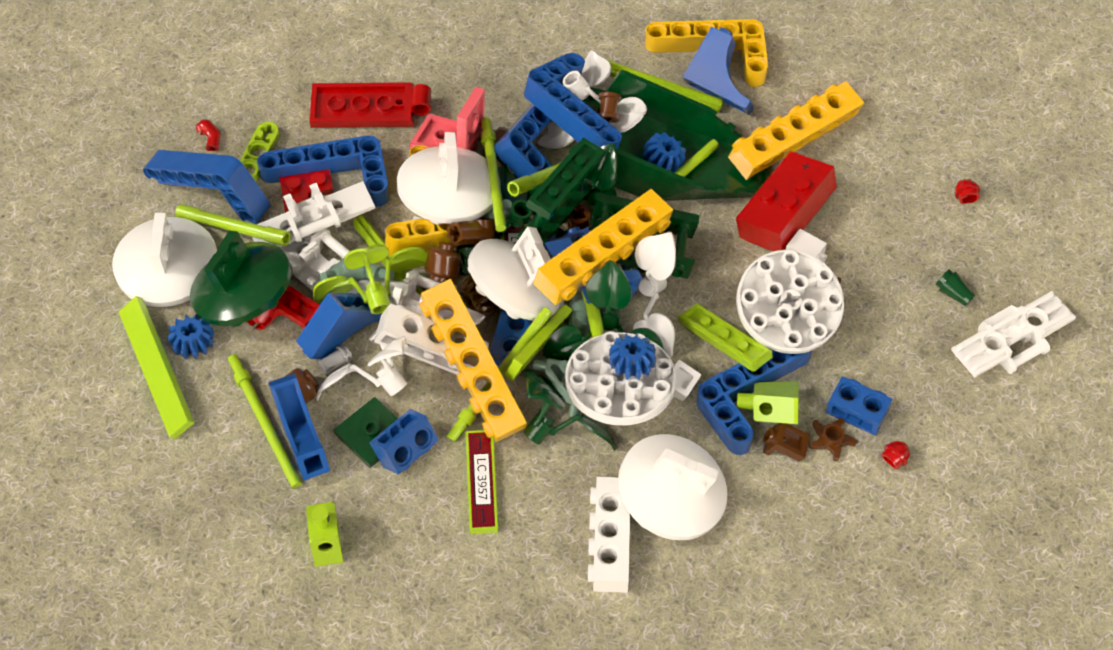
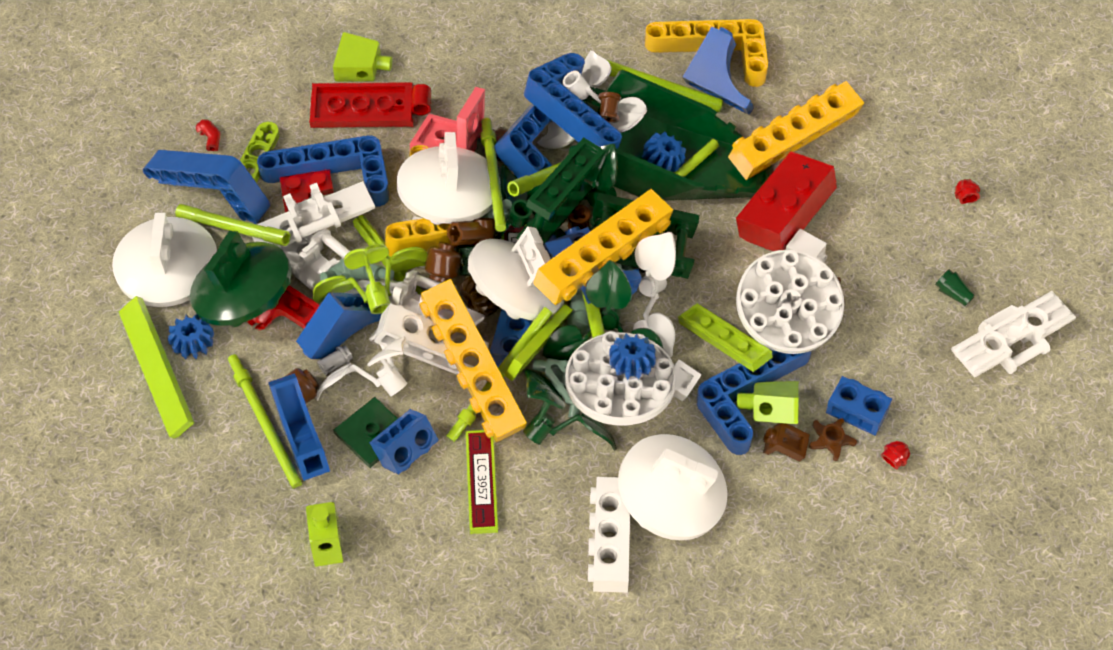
none -> lime torso [333,32,393,82]

